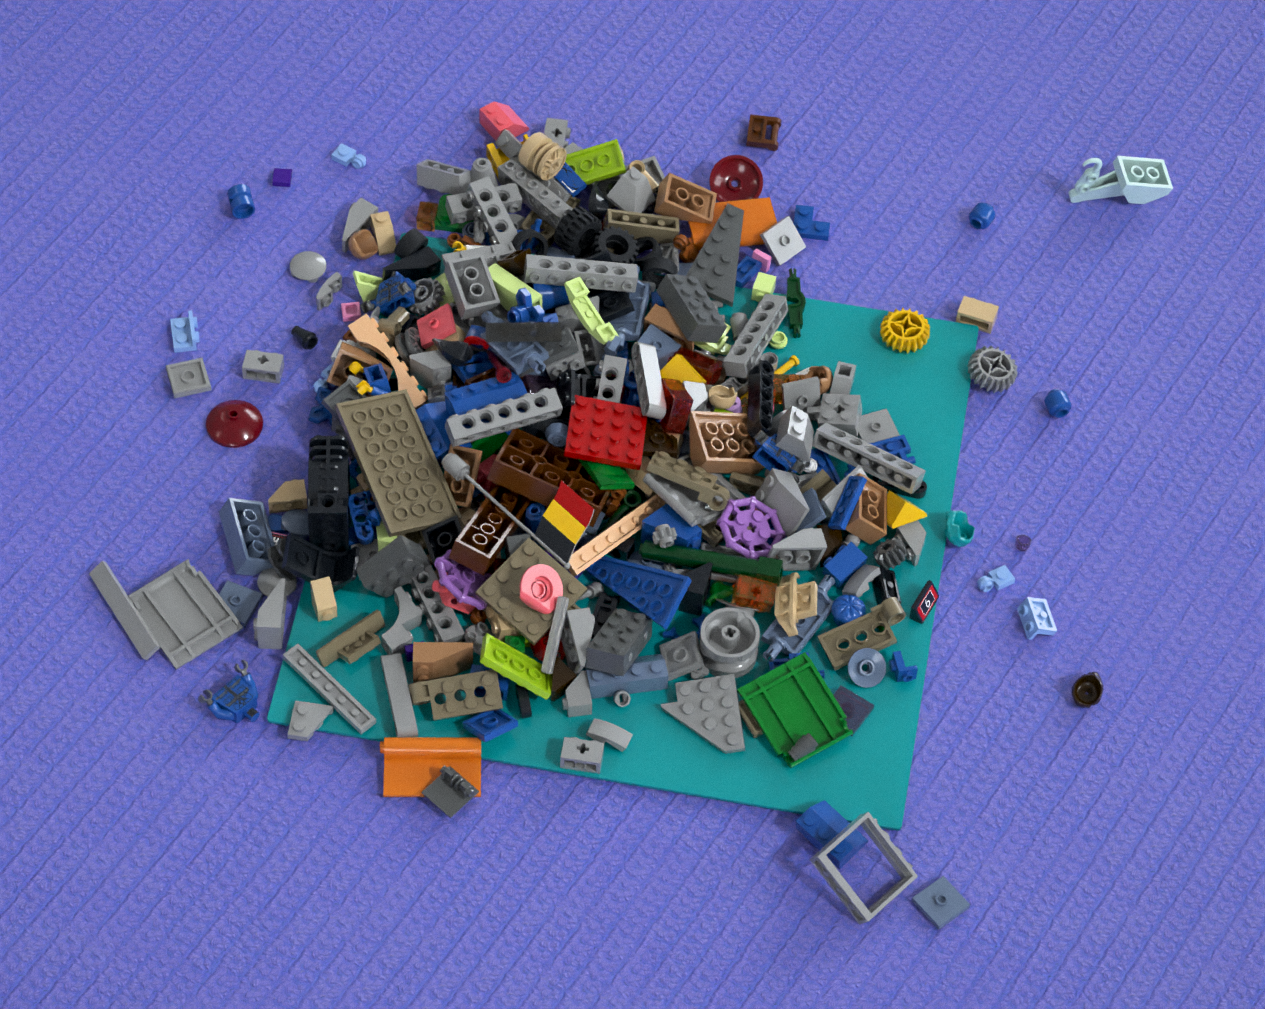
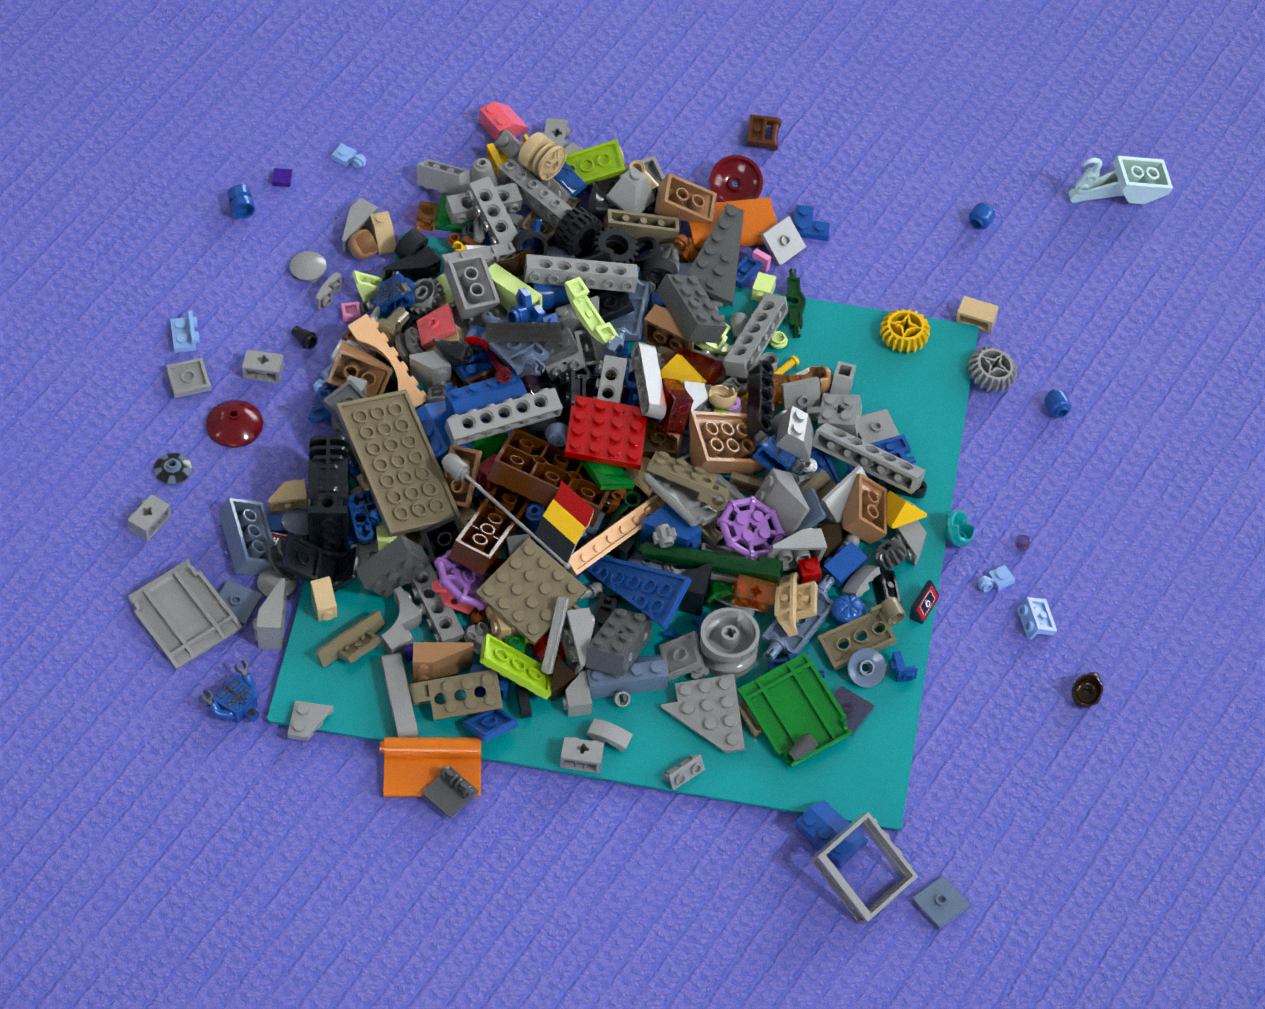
light grey tile [89,561,160,660] -> none
light grey plate [283,644,376,734] -> none
blue torso [348,361,391,396] -> none
coral hat [520,564,563,614] -> none
sand blue plate [631,324,681,370] -> none
blue tile [828,476,867,530] -> none
none -> light grey brick [128,494,171,542]
none -> dish [154,453,192,485]
none -> light grey hinge [663,754,705,791]
none -> red brick [797,557,822,585]

